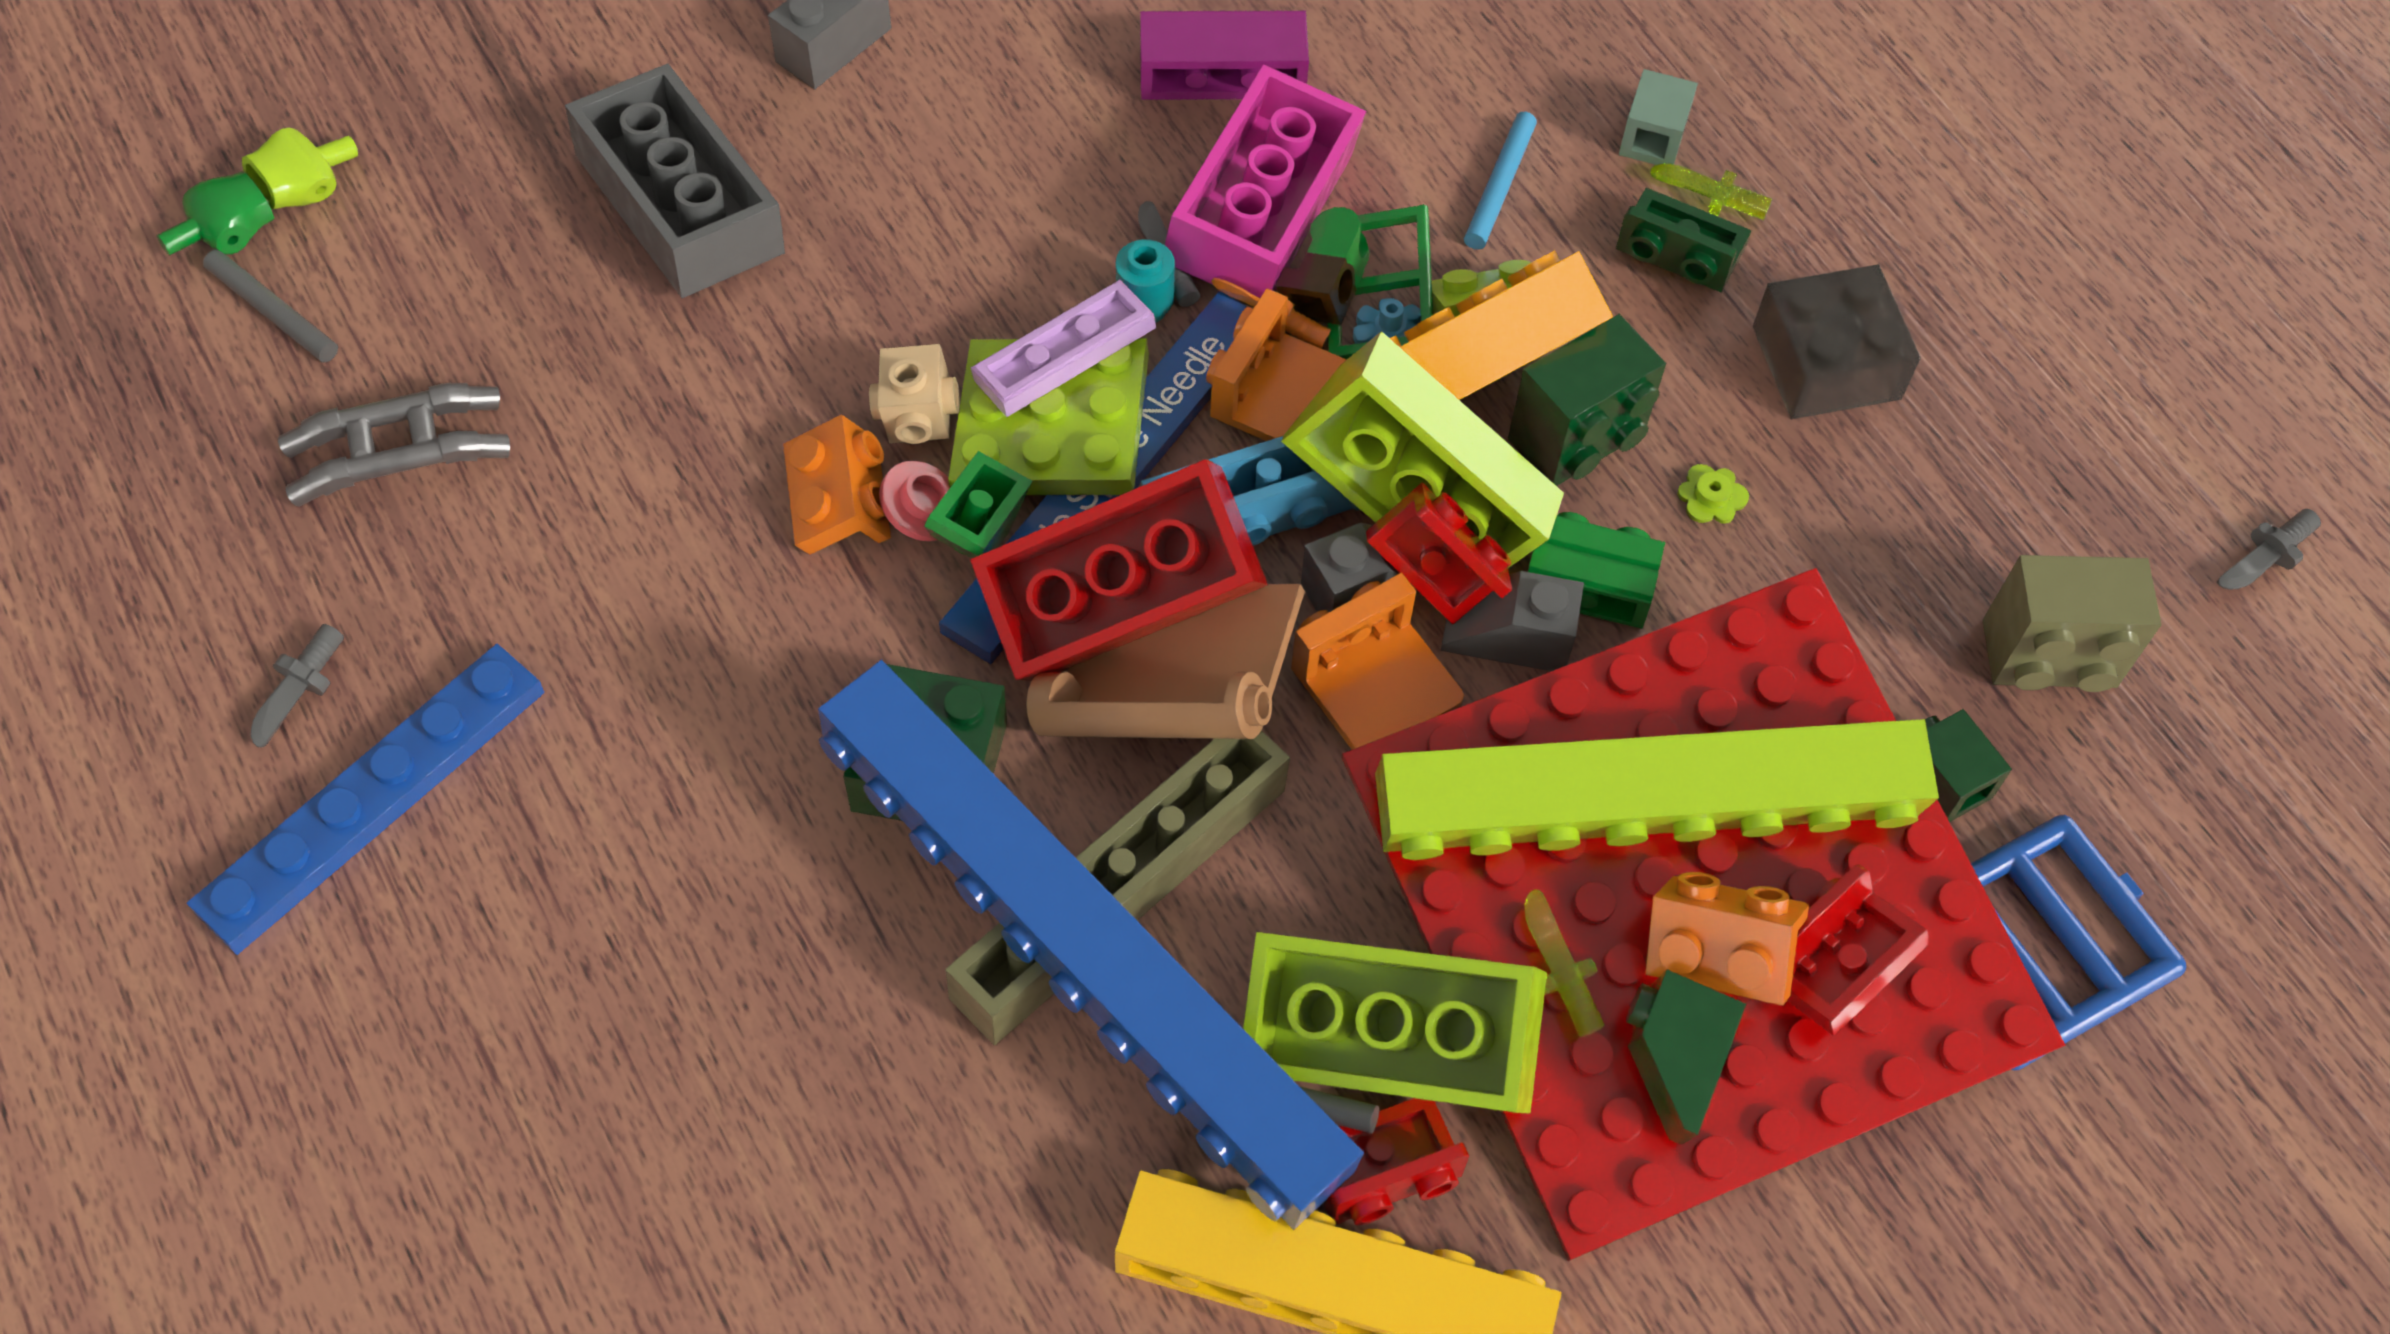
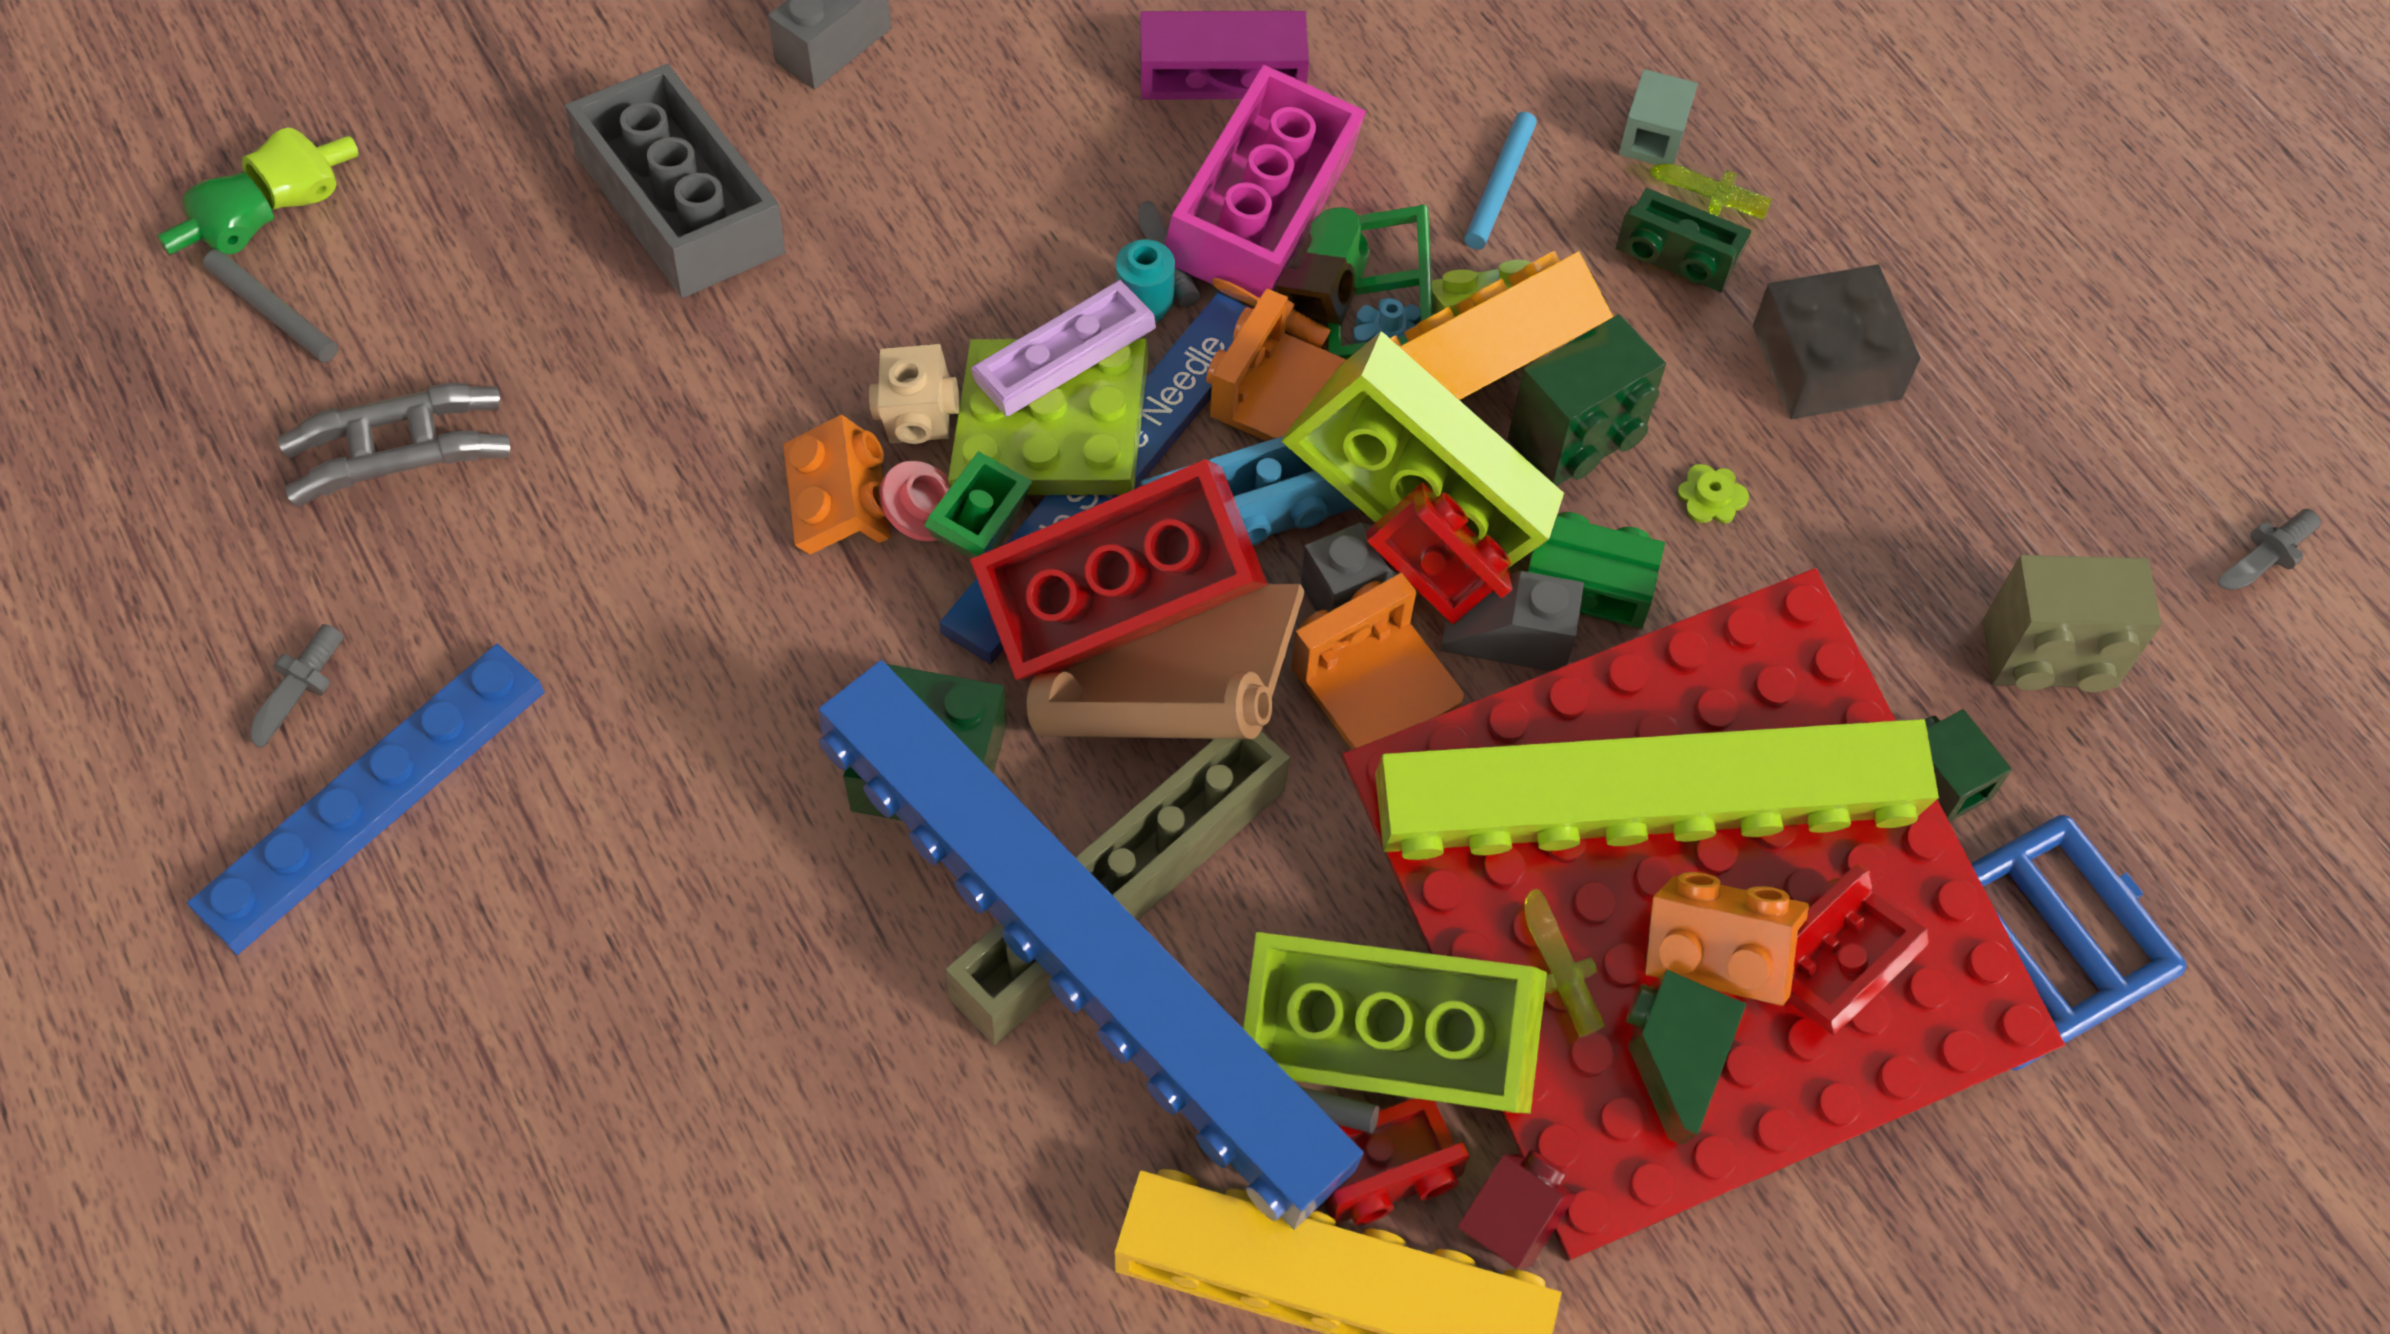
none -> dark red brick [1458,1150,1577,1270]

